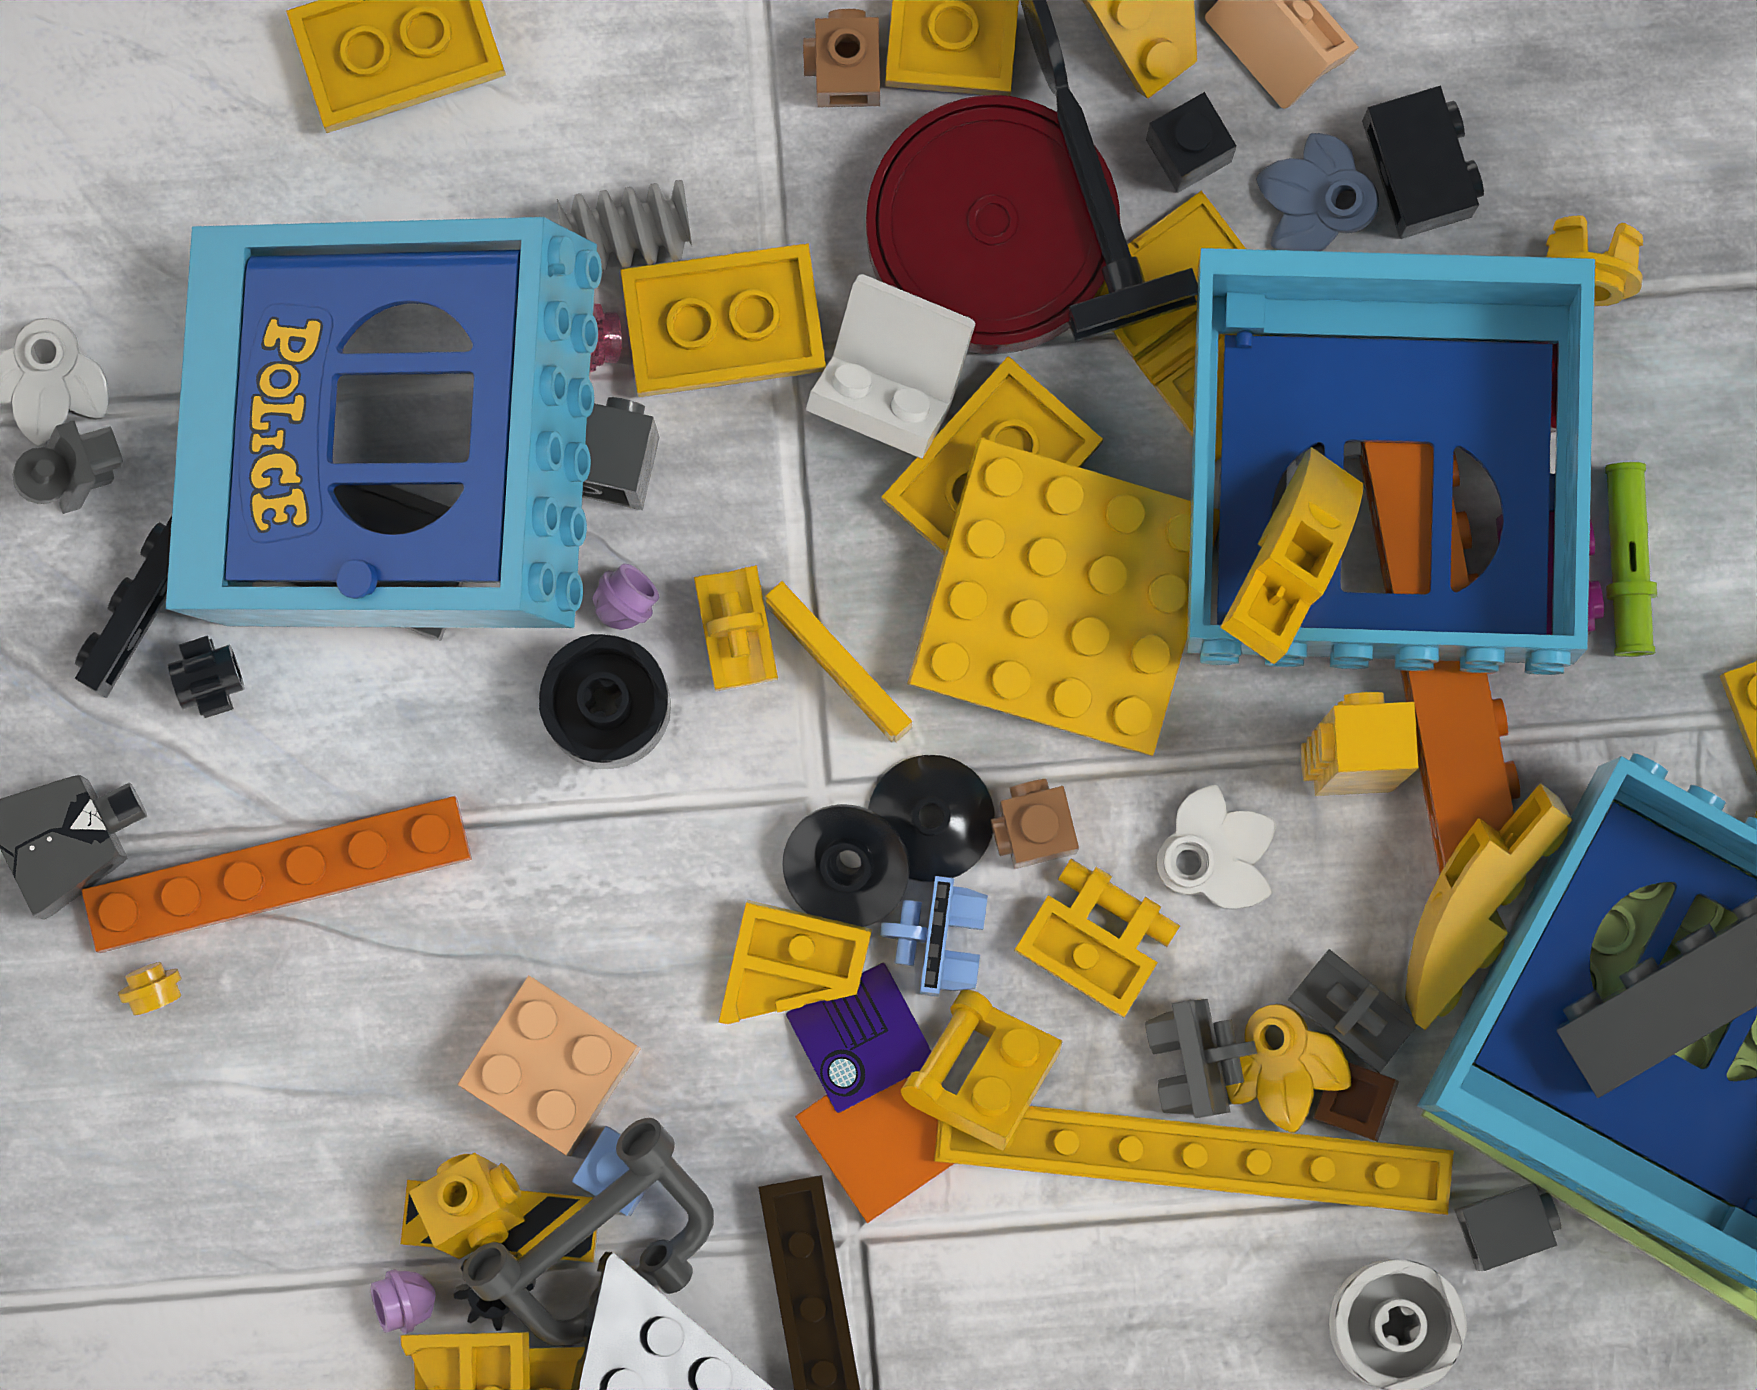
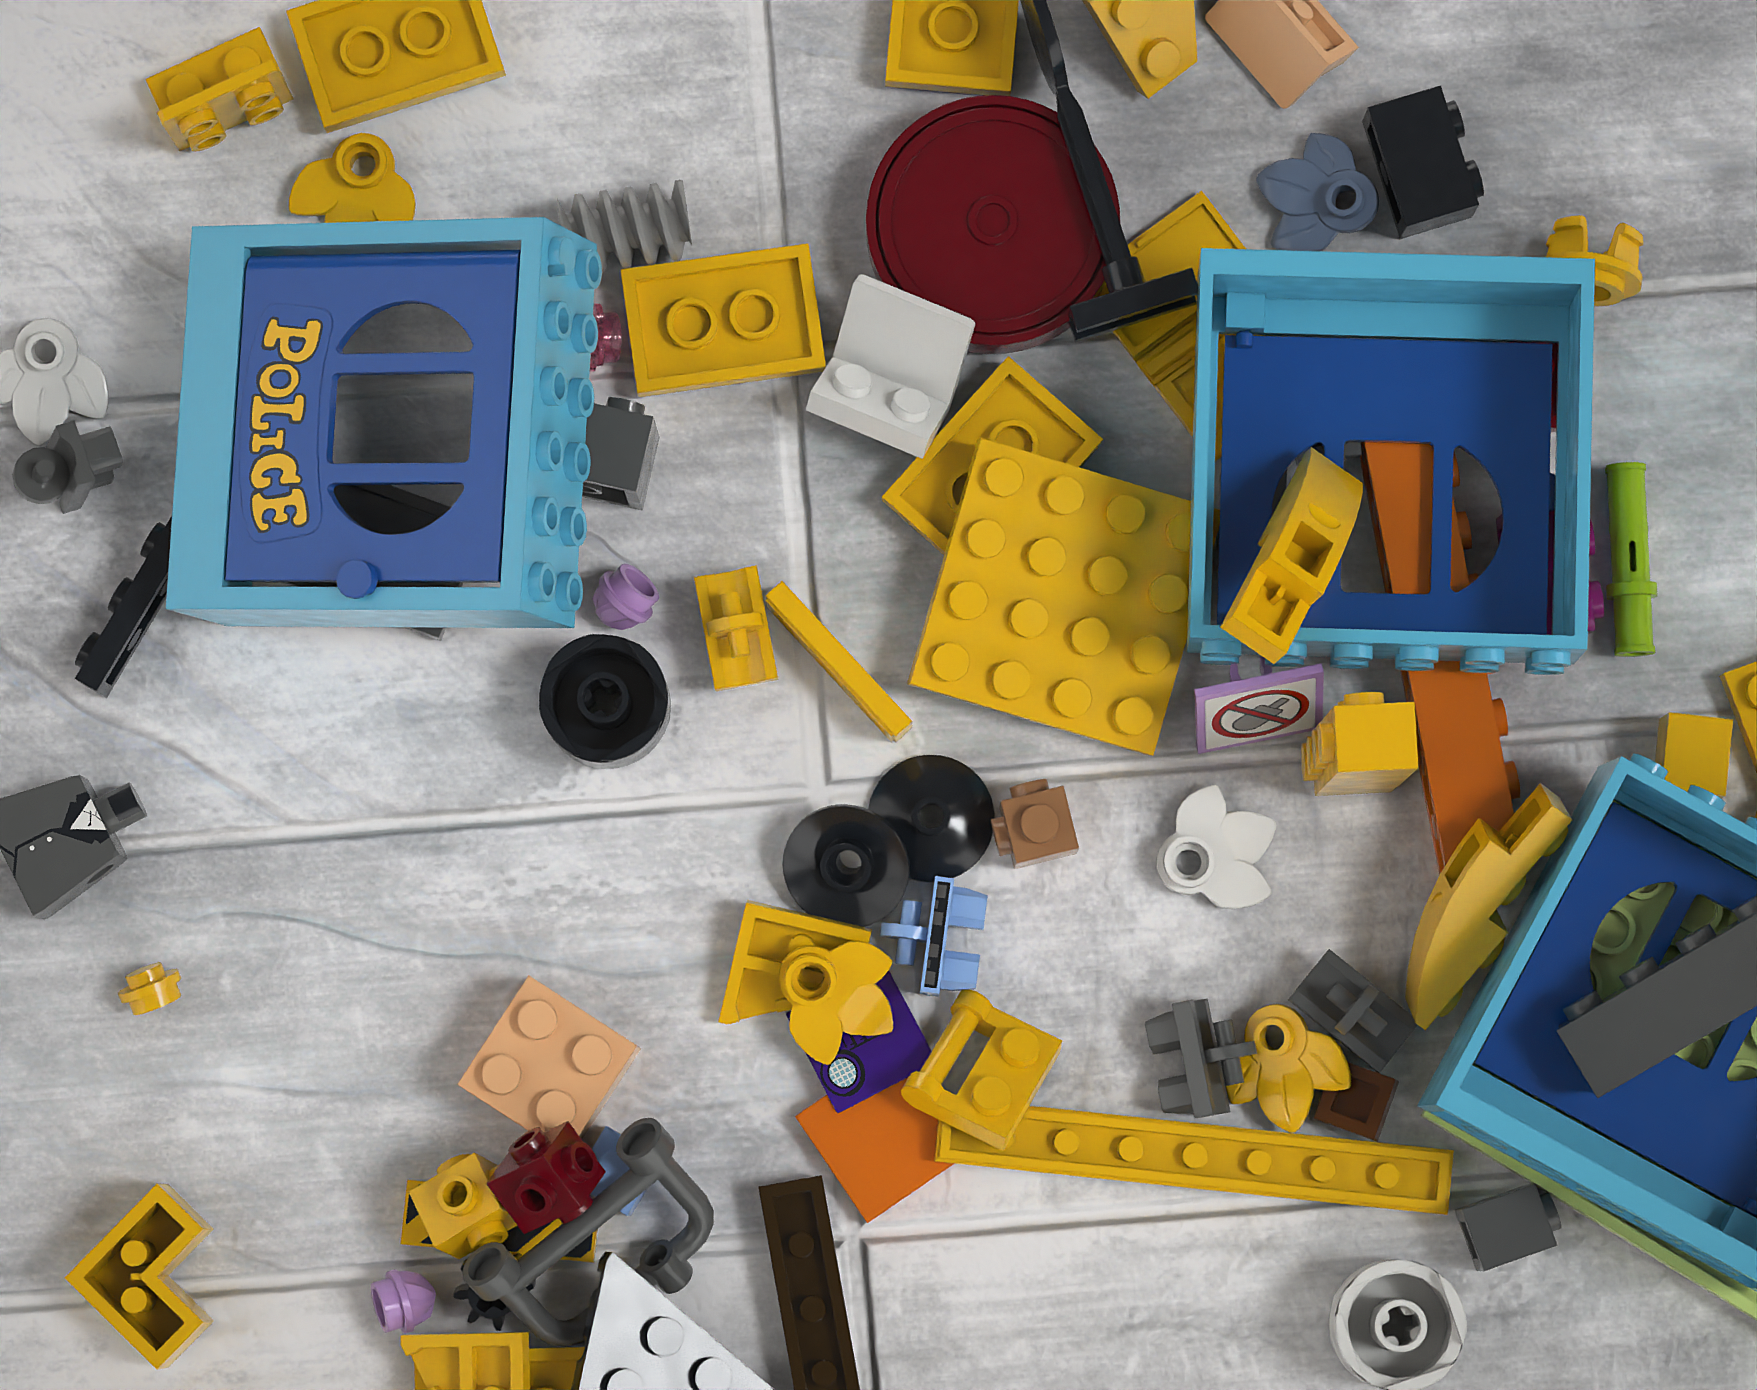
orange plate [82,796,472,953] -> none
black gear [168,635,245,718] -> none
medium nougat brick [803,9,880,107] -> none
yellow plate [1014,858,1180,1018] -> none
black brick [1146,92,1237,193] -> none
none -> yellow brick [65,1183,214,1370]
none -> yellow bracket [145,27,294,152]
none -> yellow plate [289,133,416,223]
none -> dark red brick [486,1121,606,1234]
none -> yellow plate [779,941,893,1065]
none -> piece [1194,657,1324,754]
none -> yellow brick [1655,712,1733,798]

